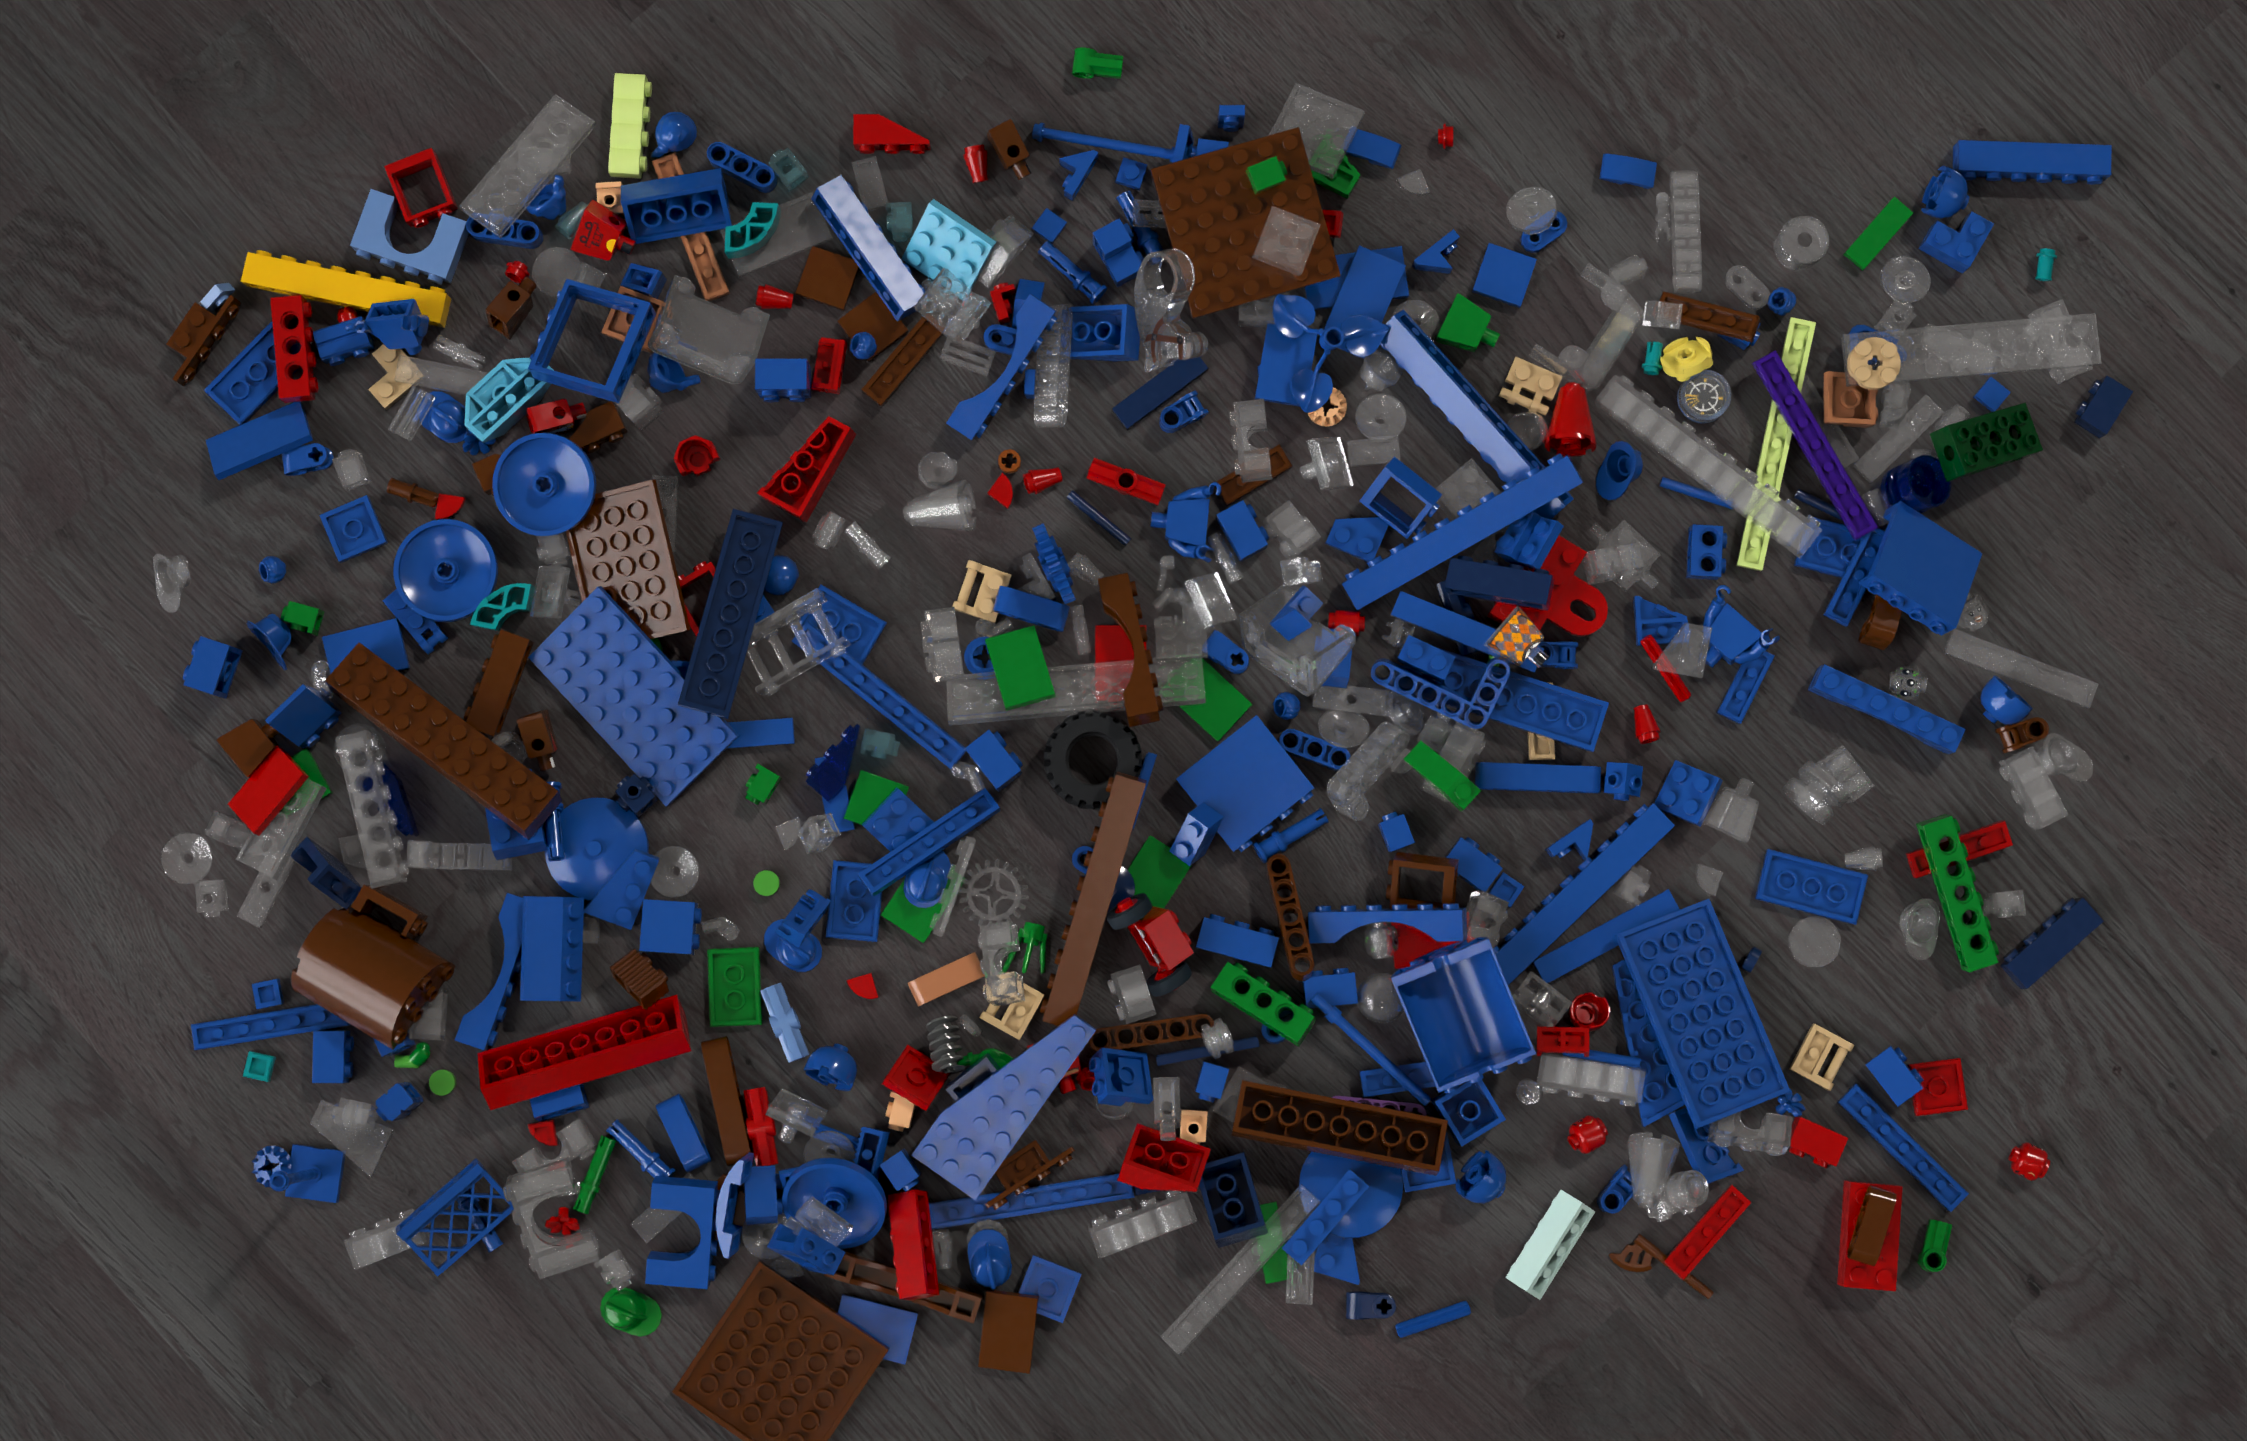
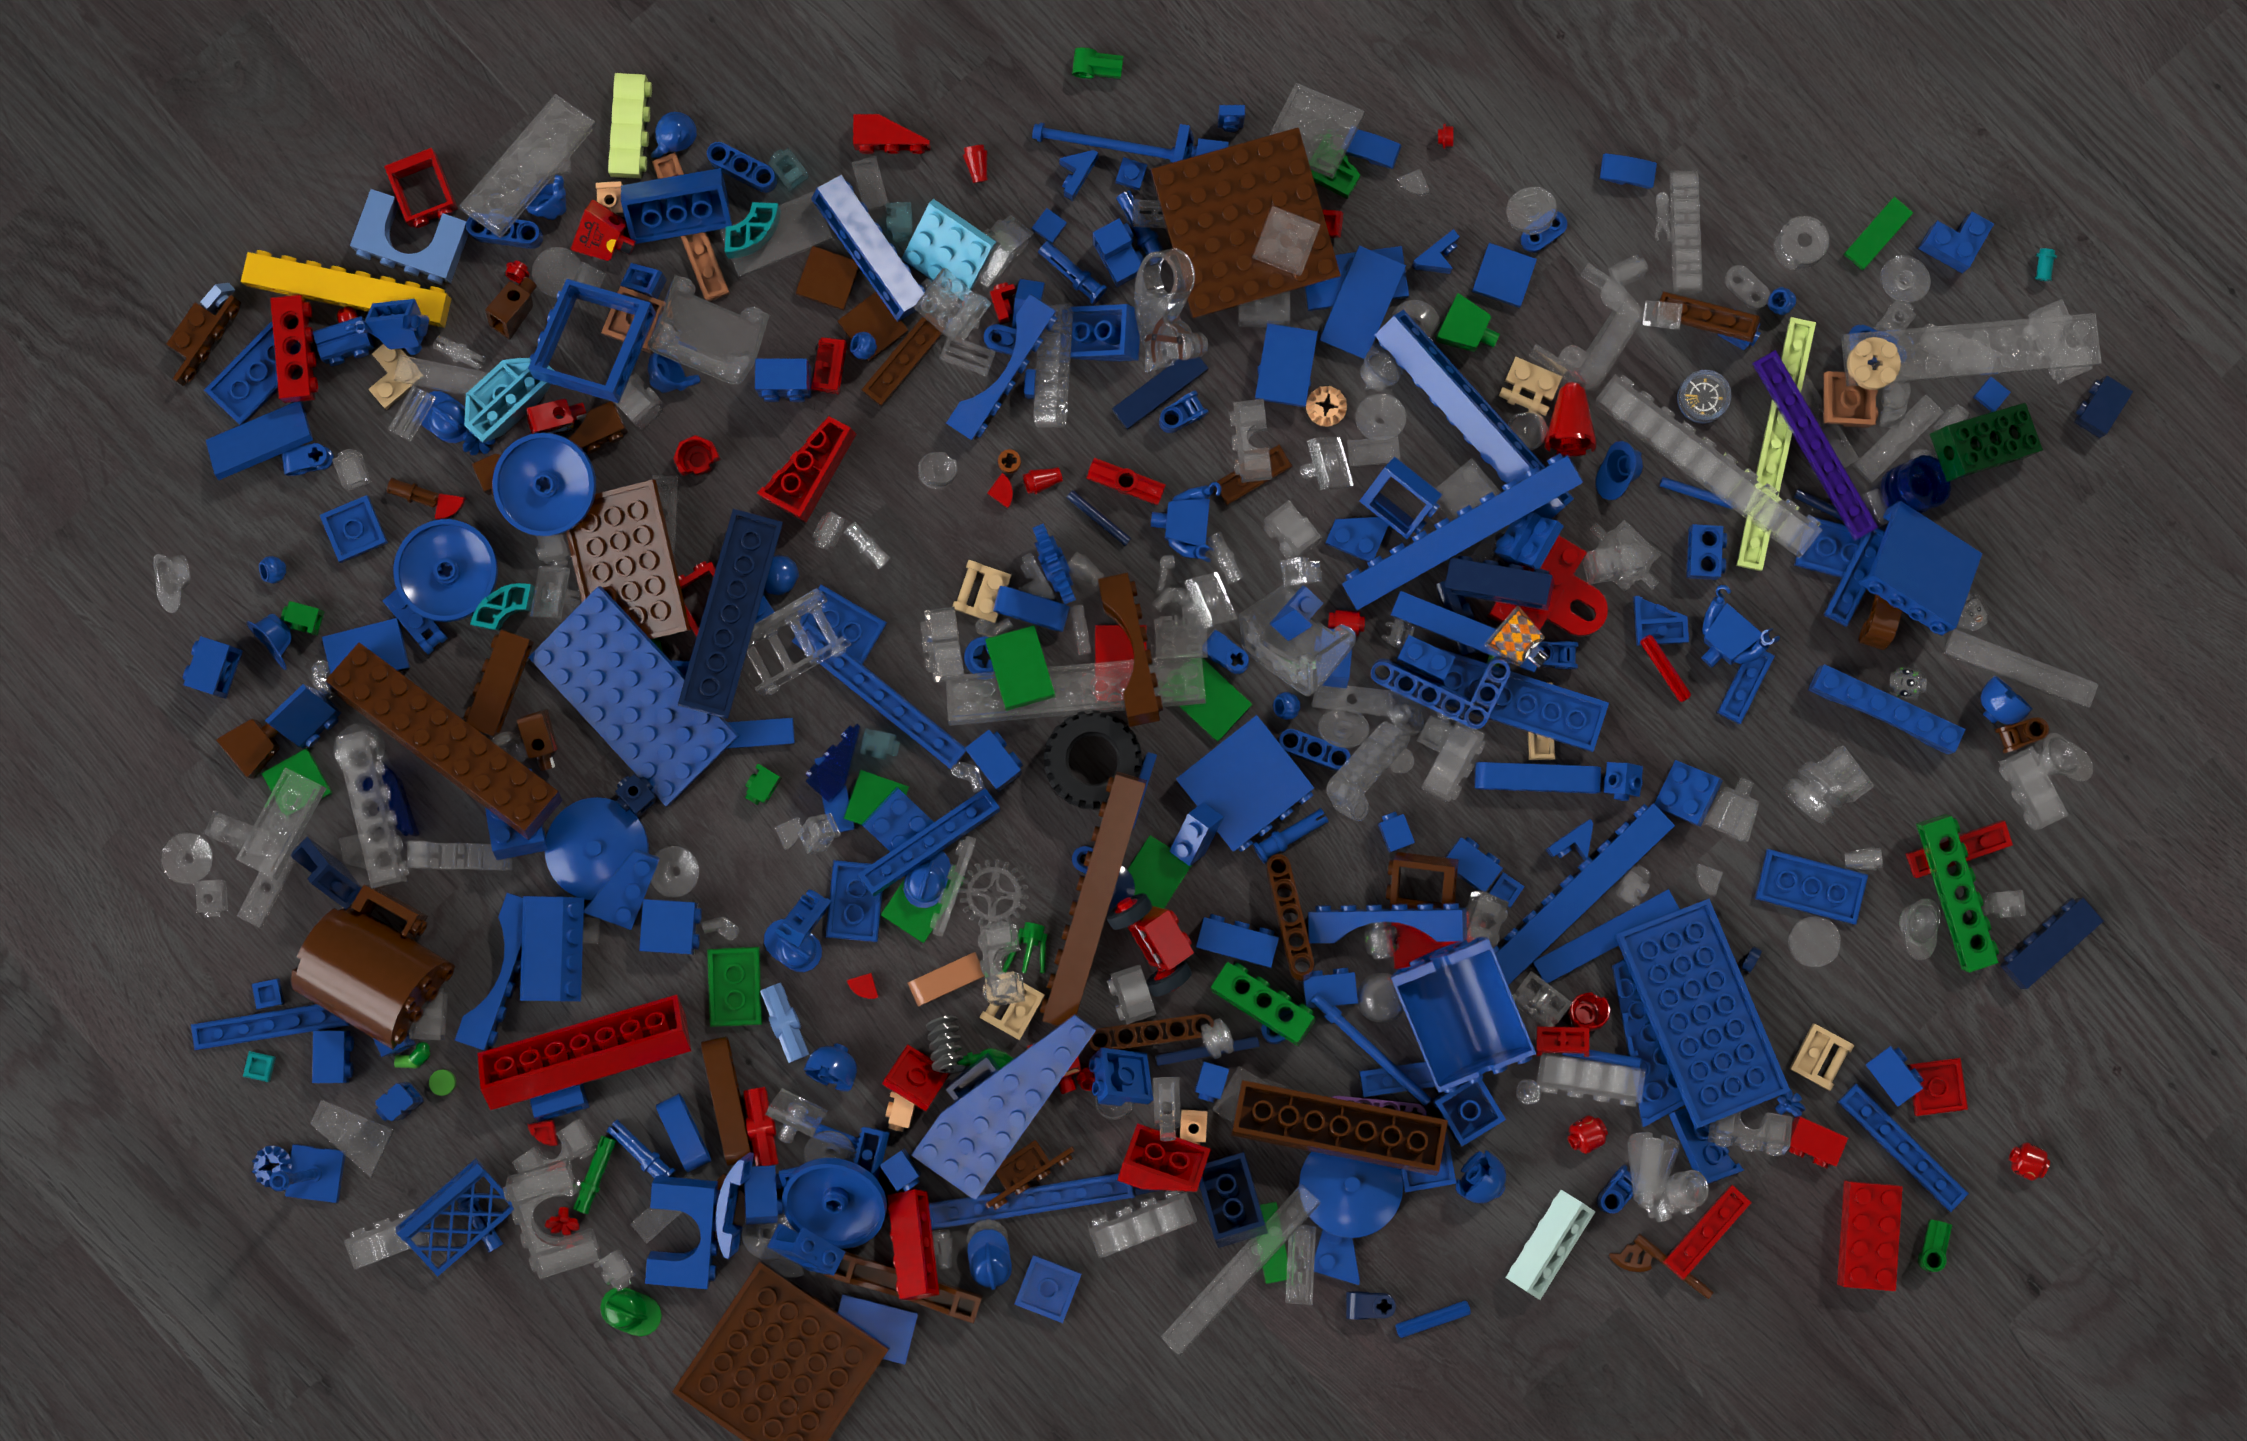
red tile [228,745,309,836] -> none
clear brick [332,1098,378,1137] -> none
blue pin [545,781,565,861] -> none
clear light blue cone [555,201,588,239] -> none
reddish brown brick [610,948,669,1010] -> none
bright green tile [753,870,780,896] -> none
red cone [755,284,793,309] -> none
clear plate [785,1196,853,1247] -> none
clear cone [903,480,976,531] -> none
clear tile [958,1013,983,1037] -> none
reddish brown tile [978,1289,1039,1374] -> none
reddish brown torso [986,119,1032,180] -> none
blue brick [1216,500,1269,562] -> none
green brick [1246,156,1288,195] -> none
blue plant [1273,294,1389,413] -> none
blue plate [1282,1169,1370,1266] -> none
green slope [1403,740,1481,811] -> none
red cone [1633,704,1661,744] -> none
teal pin [1642,341,1663,375] -> none
clear wing [1652,623,1712,678] -> none
light yellow plate [1660,337,1713,382] -> none
reddish brown beam [1847,1185,1896,1266] -> none
blue cylinder [1921,166,1969,219] -> none
blue brick [1953,140,2112,185] -> none

